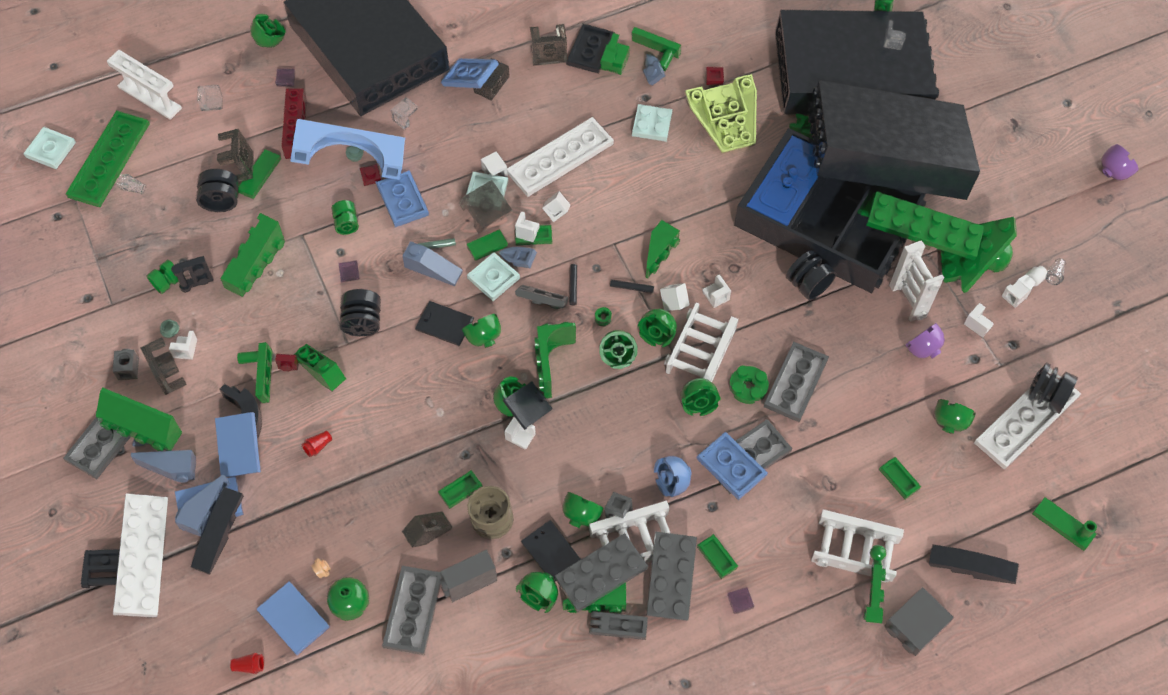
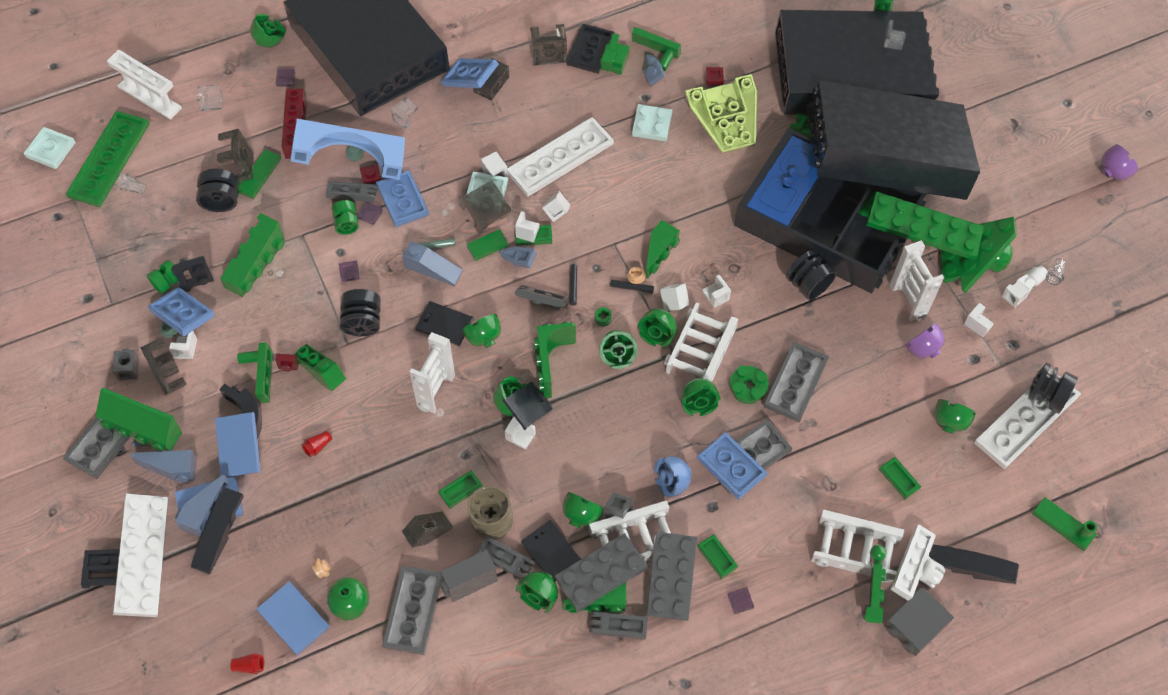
light aqua plate [467,253,520,301] -> none
none -> medium blue tile [148,287,215,336]
none -> dark grey hinge [326,181,378,202]
none -> clear purple tile [357,202,383,225]
none -> white fence [410,332,455,414]
none -> dark grey hinge [476,536,535,579]
none -> light nougat plate [627,267,646,284]
none -> white plate [890,524,945,601]

